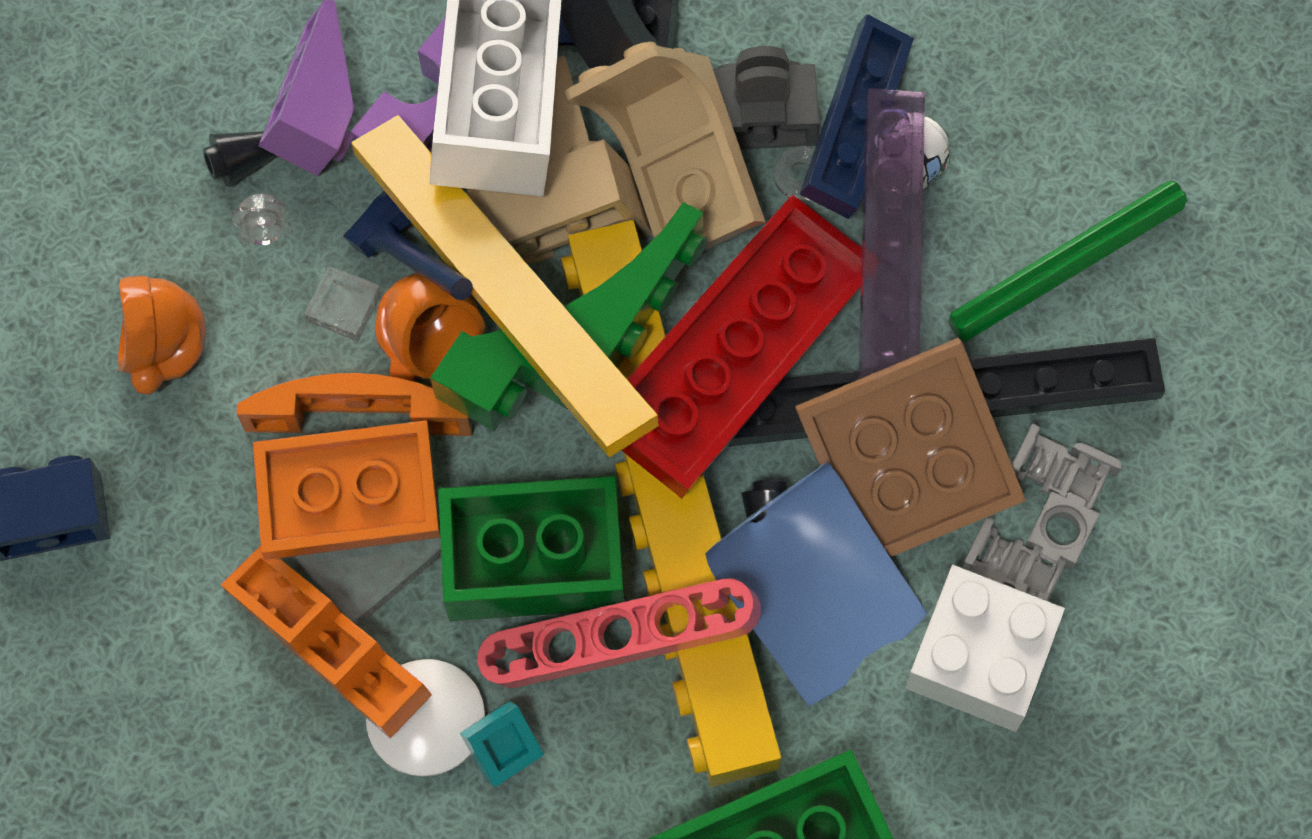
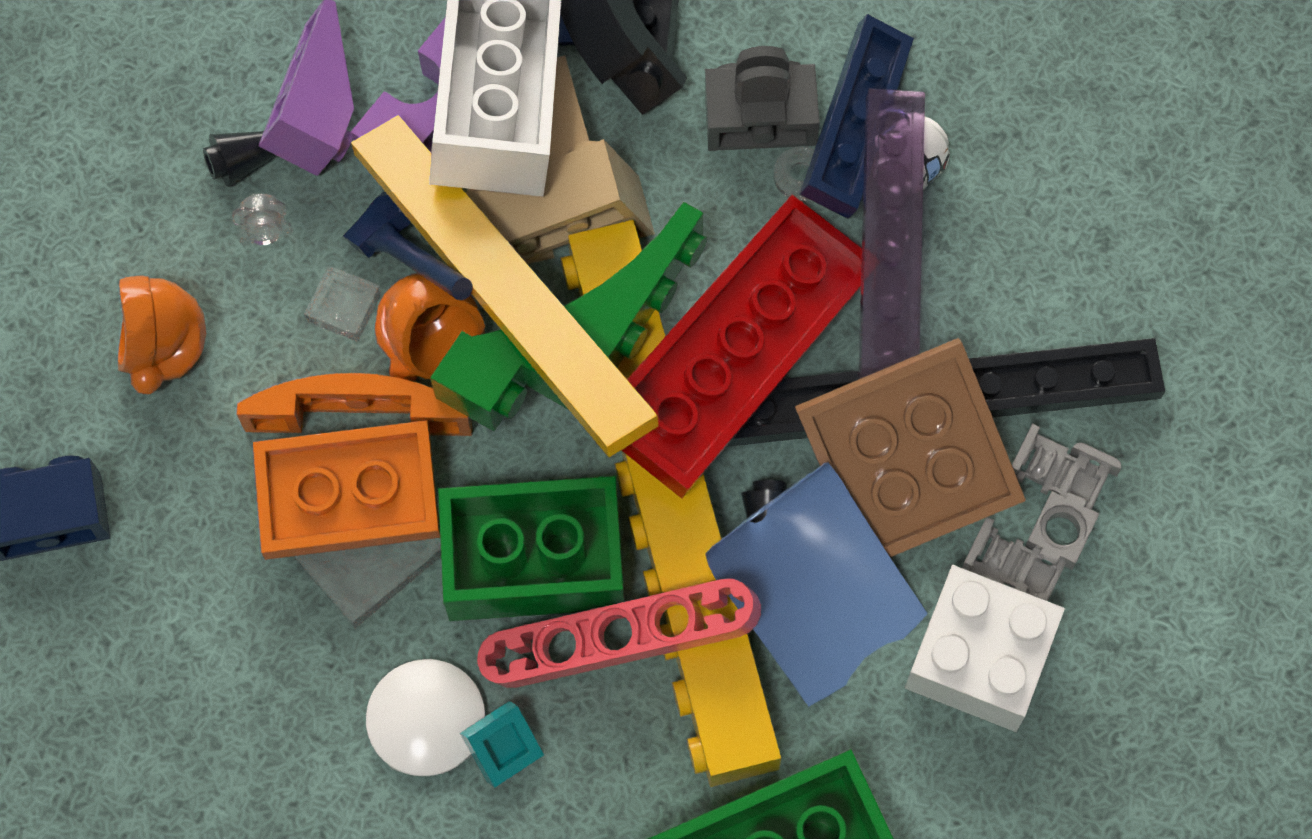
orange slope [221,545,432,738] -> none
tan bracket [565,42,765,251] -> none
green axle [948,181,1188,341] -> none

